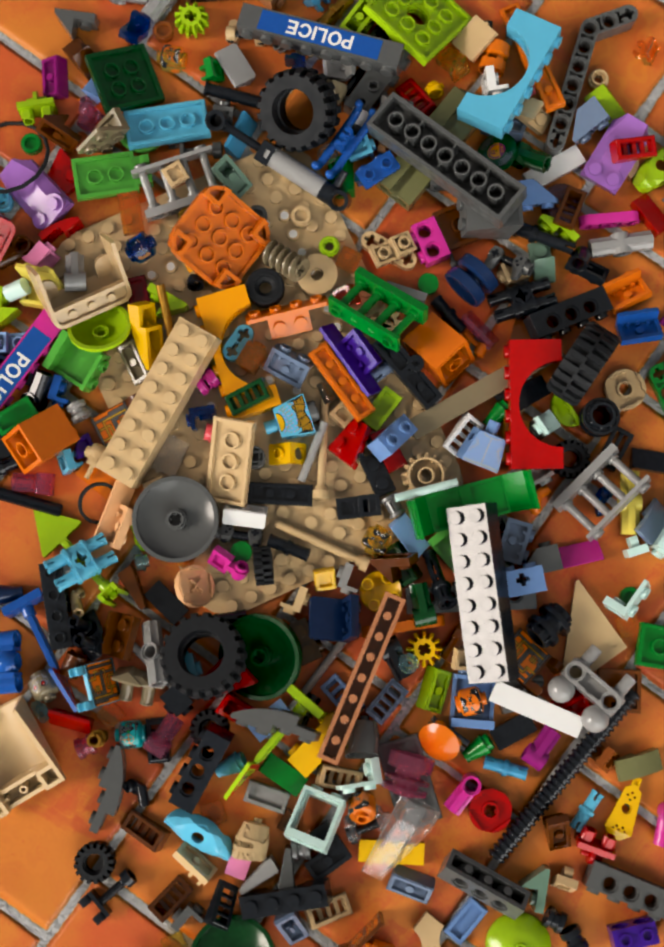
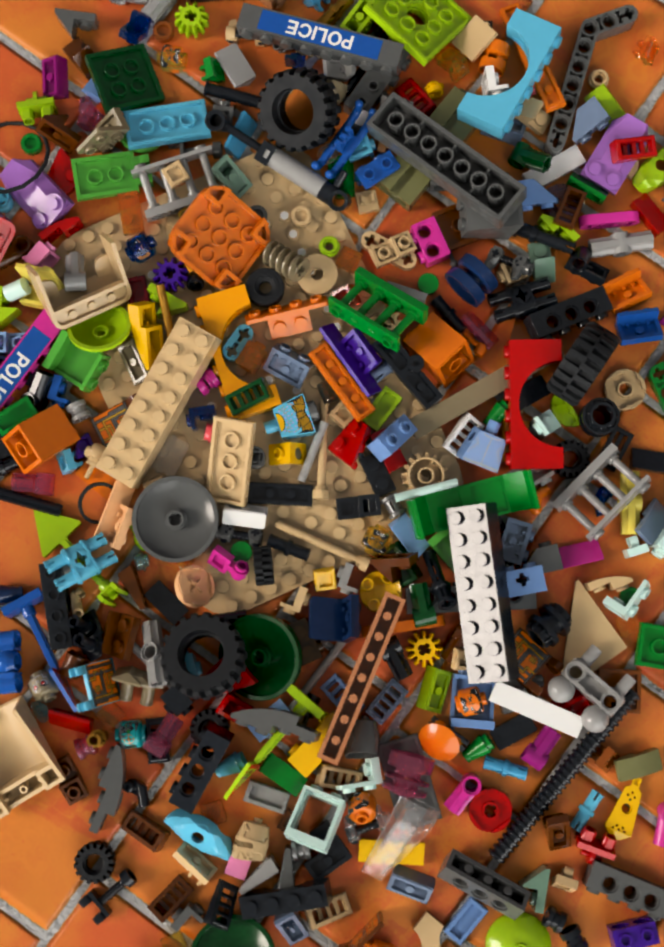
clear light blue plate [399,653,420,674] -> none
dark green tile [477,134,518,171] -> none
none -> reddish brown slope [57,753,89,806]
none -> dark purple gear [153,257,188,293]
none -> tan tile [355,189,380,215]
none -> green slope [566,172,608,205]
none -> tan slope [583,576,633,593]

